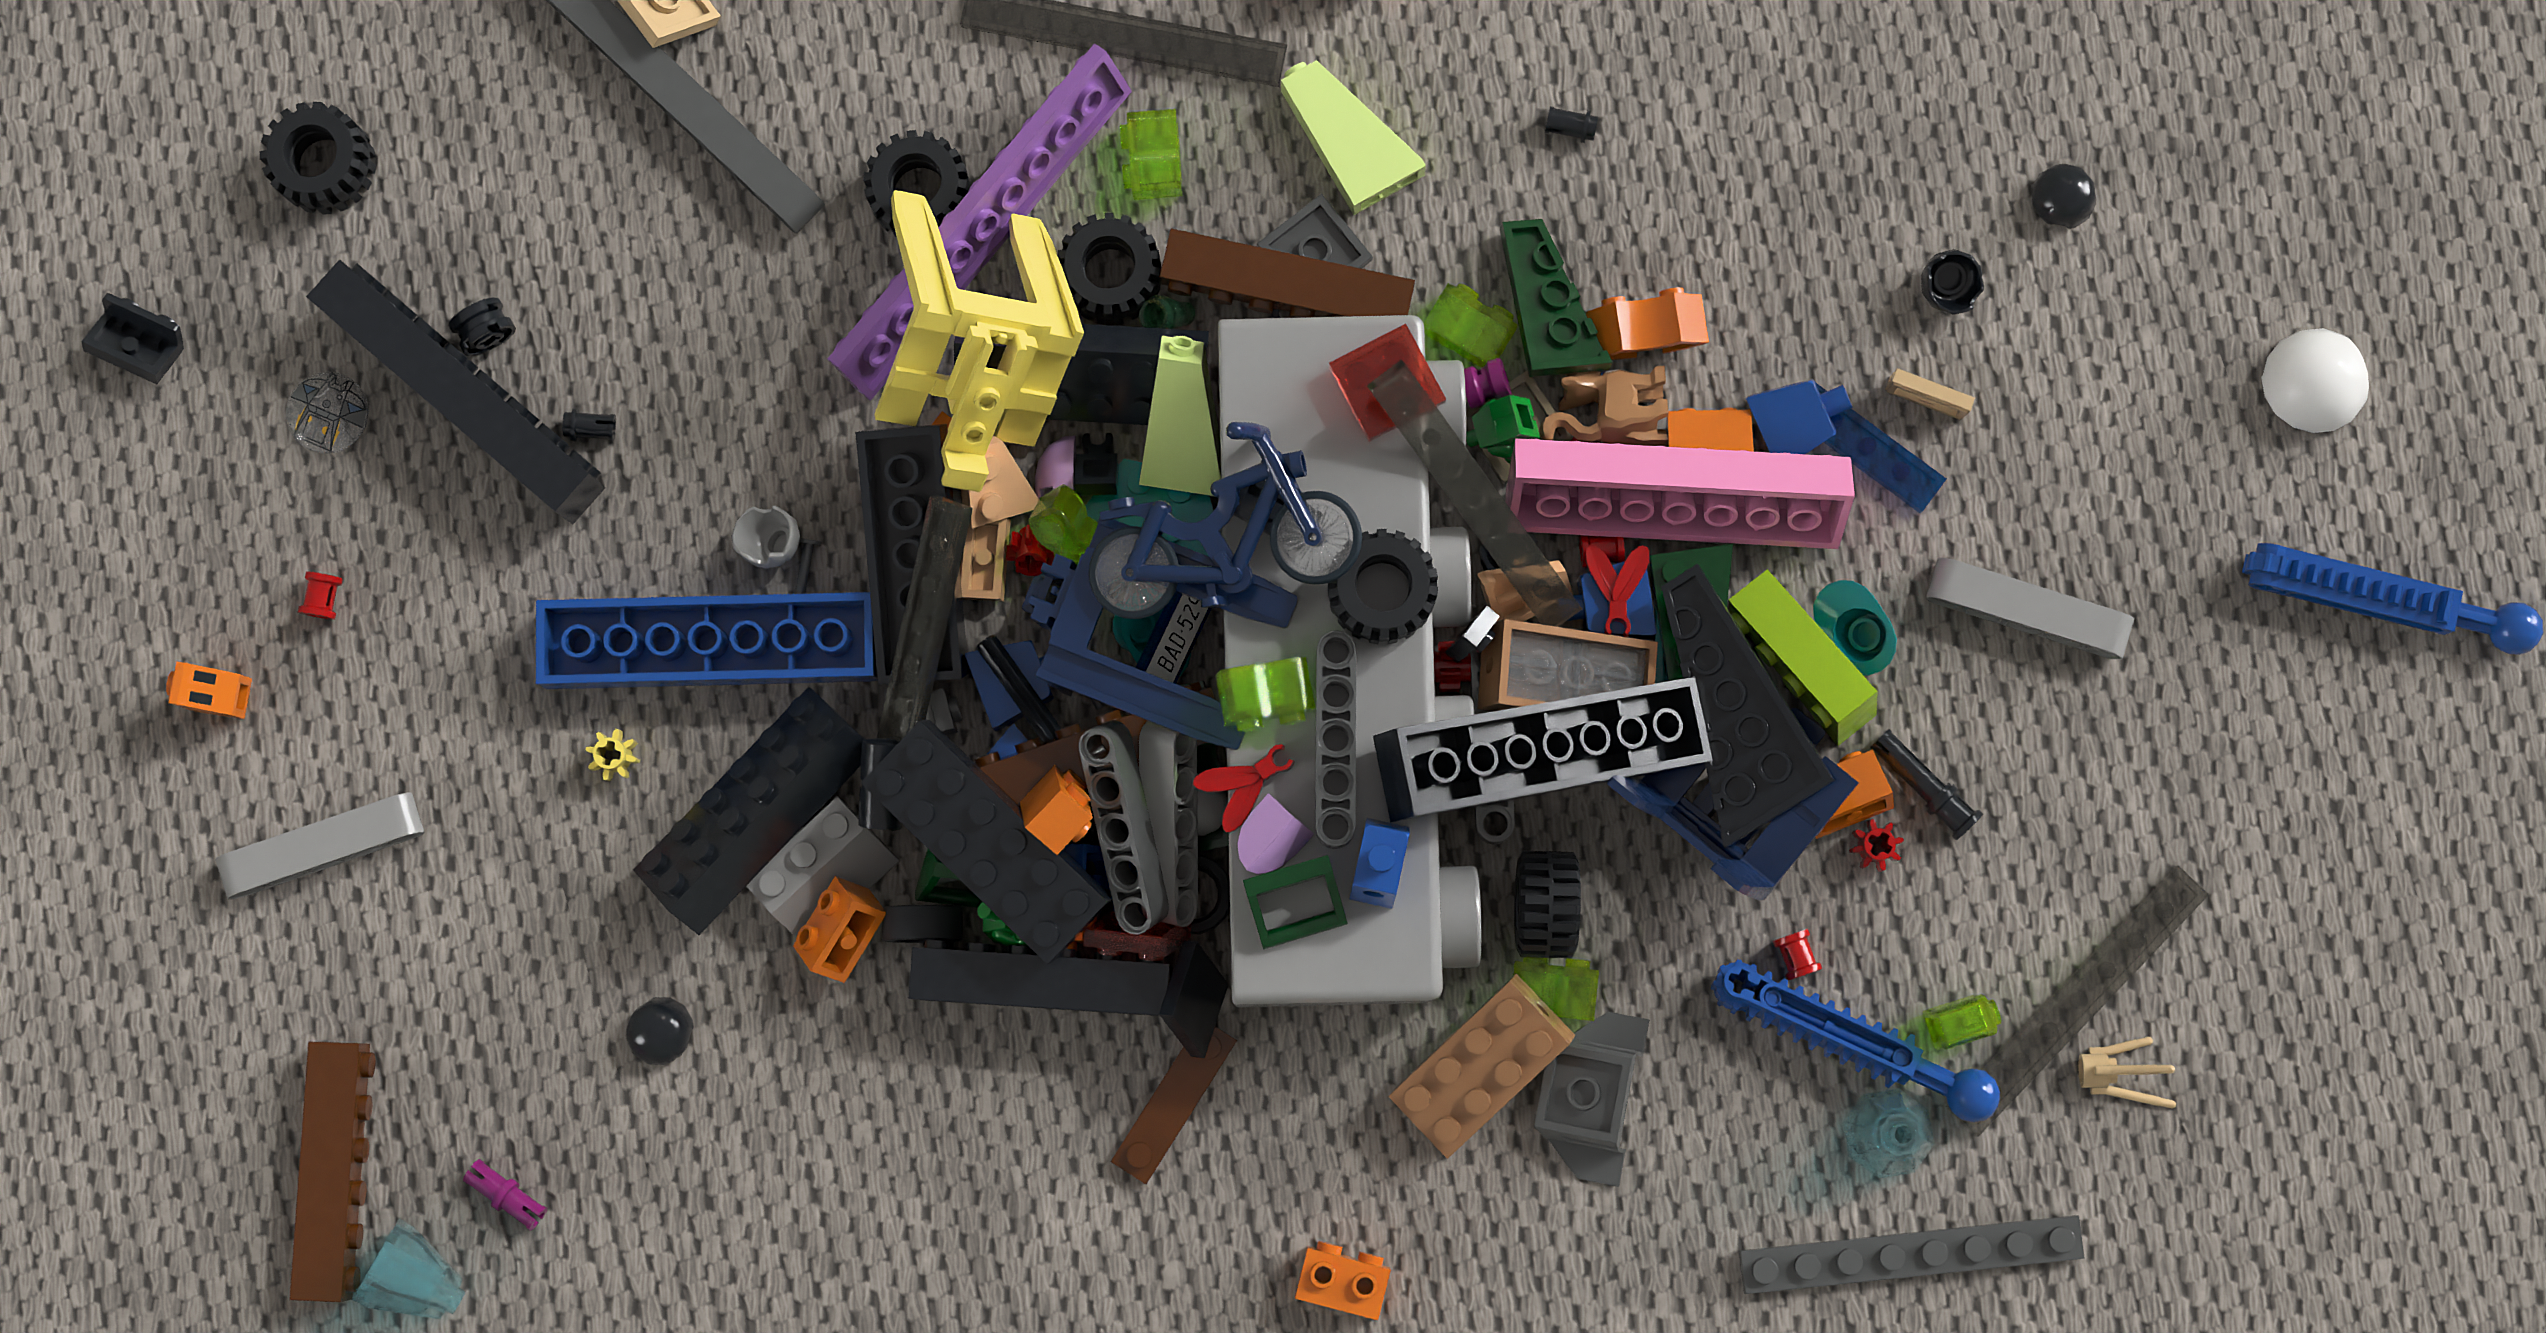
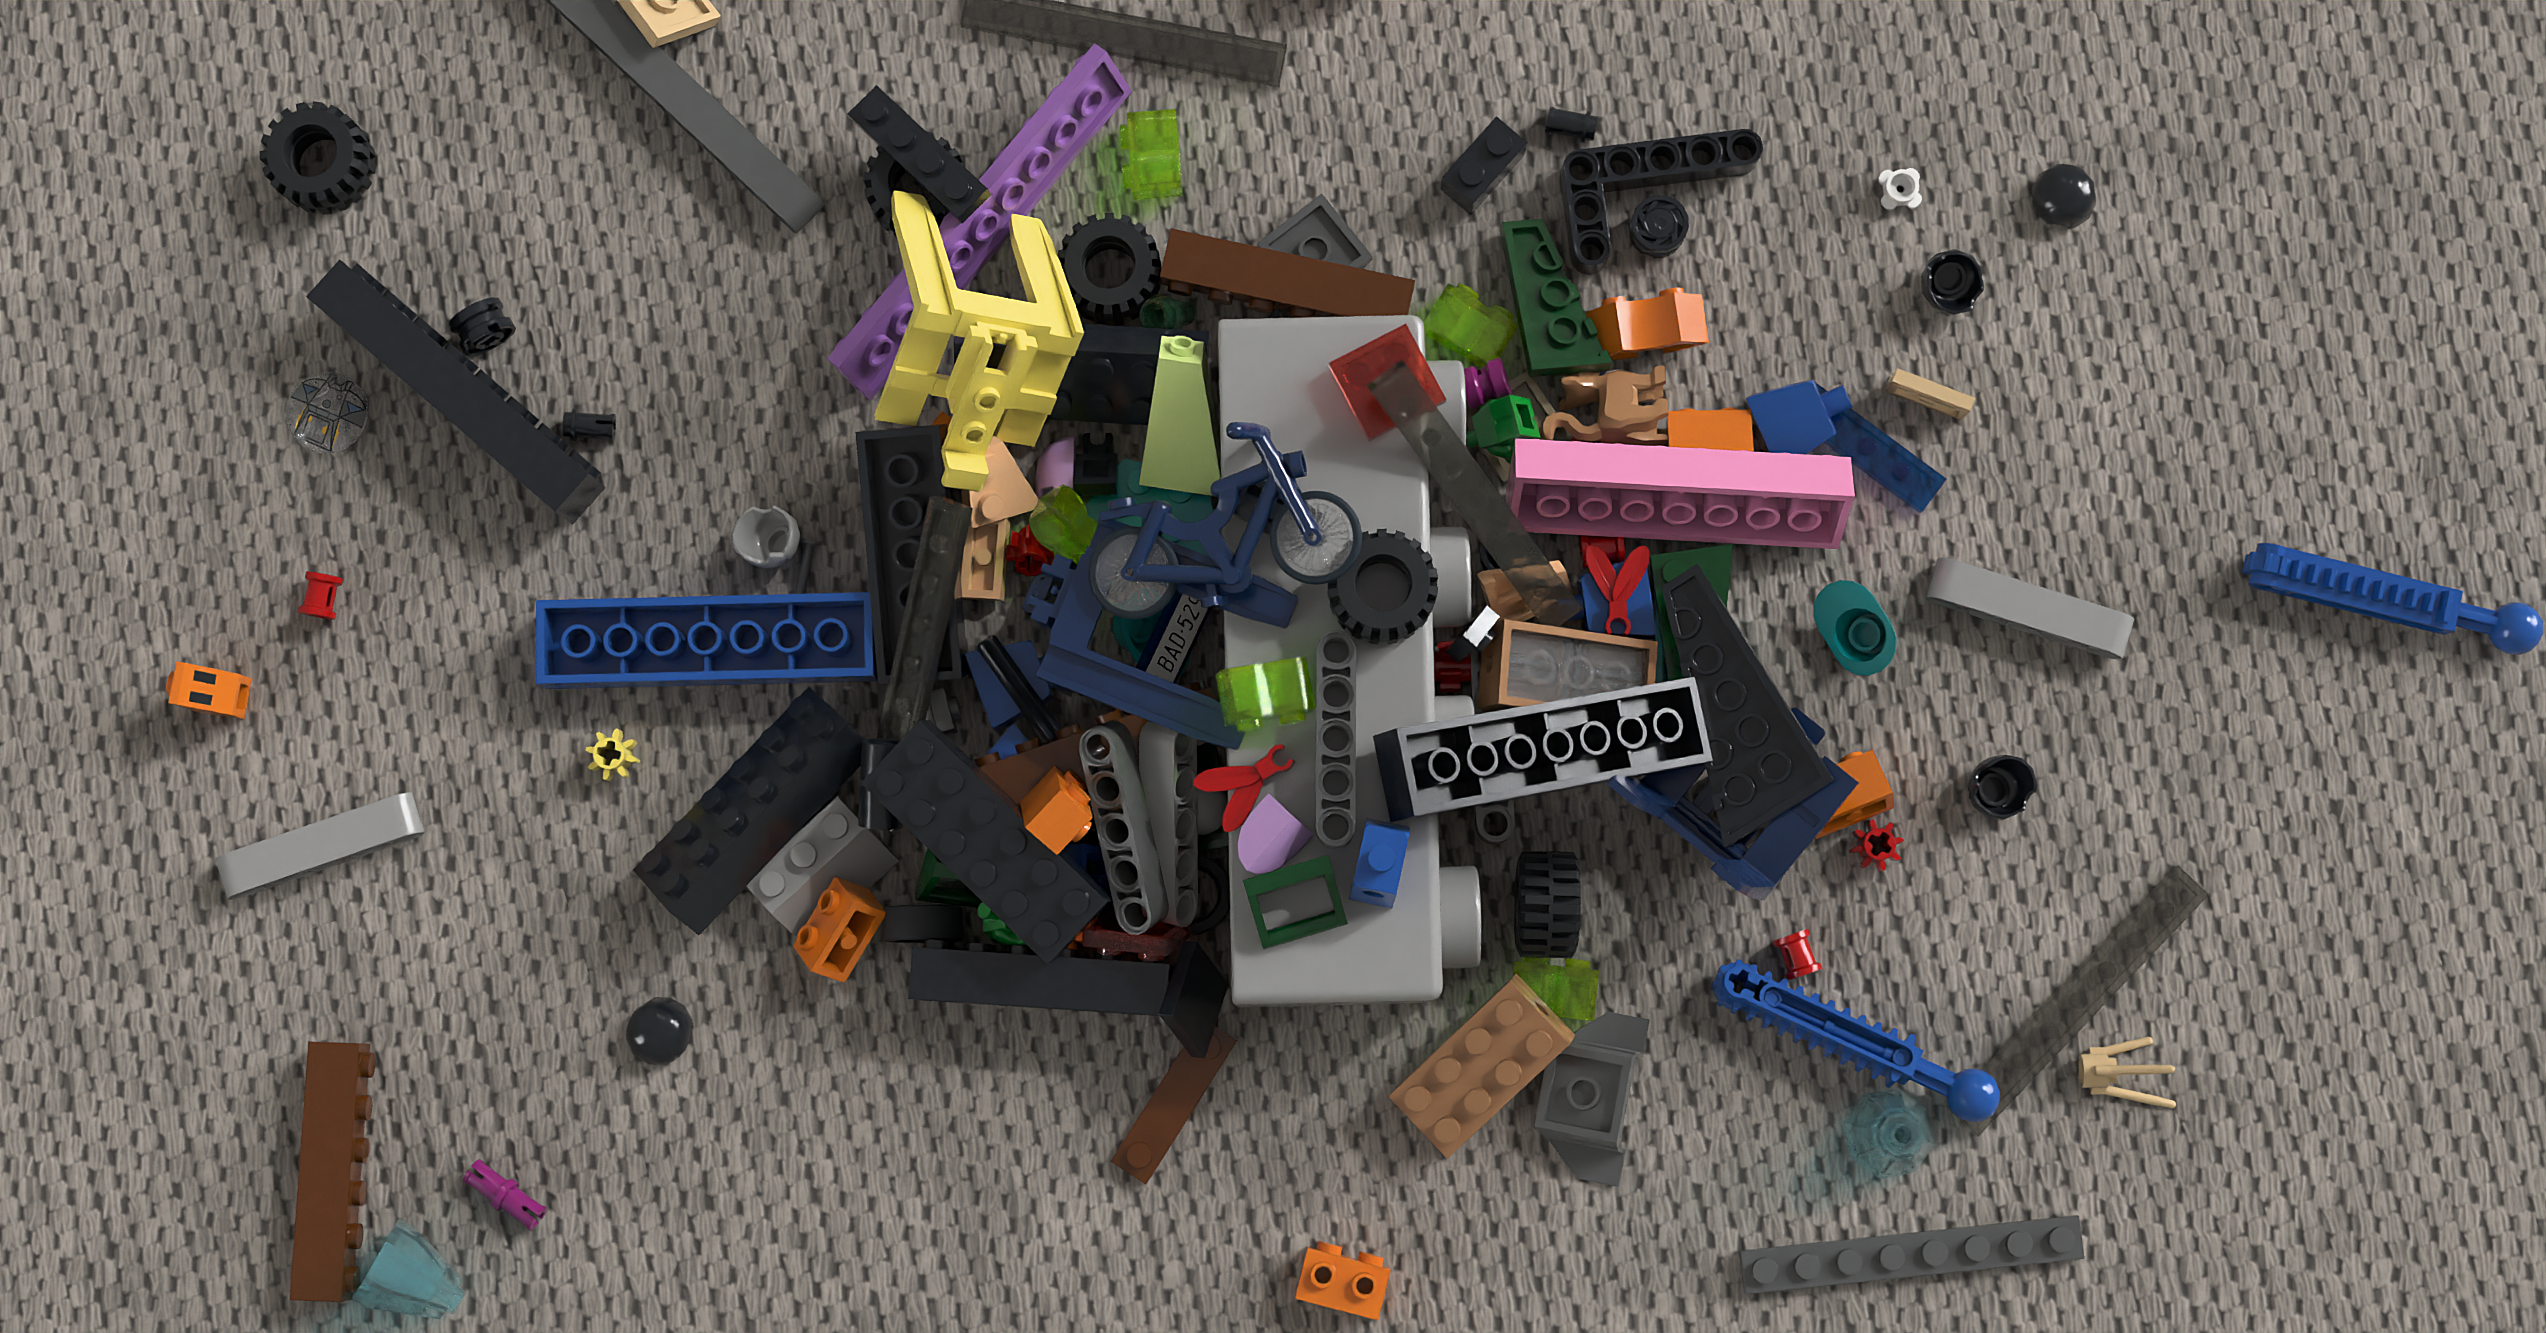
black bracket [81,293,184,384] -> none
yellowish green slope [1281,60,1426,215] -> none
lime wedge [1728,569,1878,746] -> none
black pin [1870,729,1984,841] -> none
clear neon green brick [1922,994,2001,1050] -> none
white cylinder [2261,328,2369,433] -> none
none -> black plate [847,85,992,224]
none -> black piece [1440,116,1528,215]
none -> black beam [1560,129,1763,275]
none -> black wheel [1629,195,1689,258]
none -> white plate [1879,168,1922,210]
none -> black hair [1968,755,2037,820]

